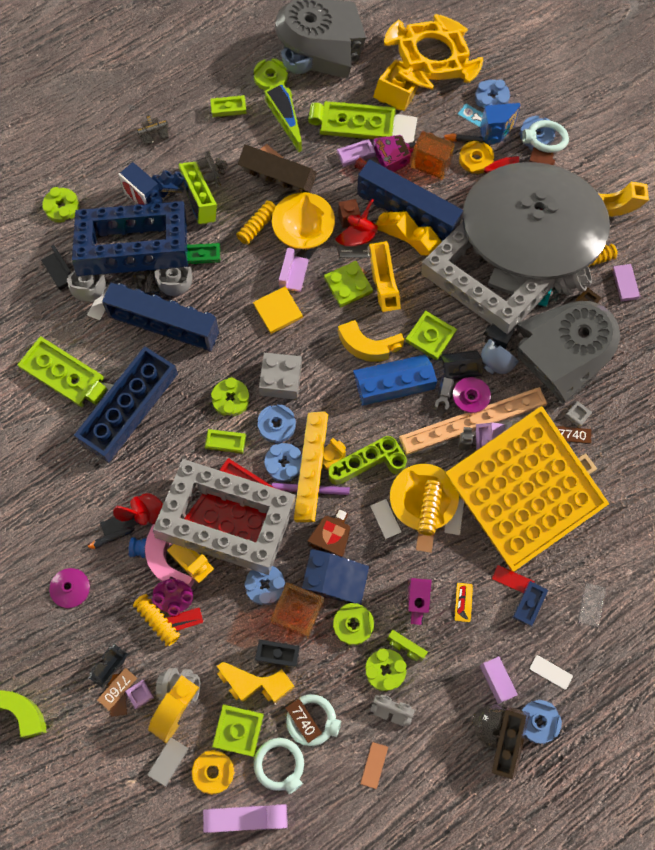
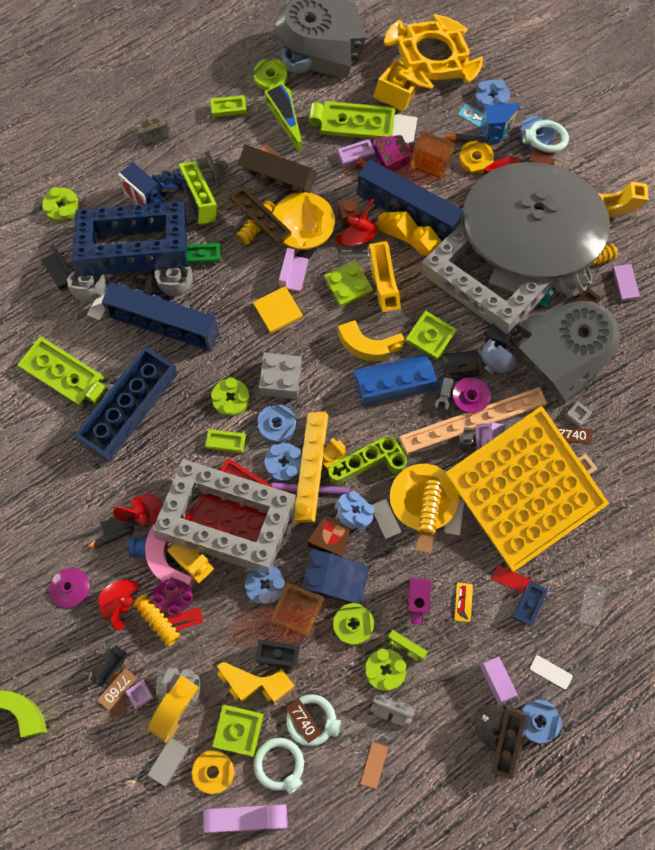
none -> red piece [98,580,139,631]
none -> dark brown plate [229,186,292,246]
none -> medium blue plate [335,491,375,530]

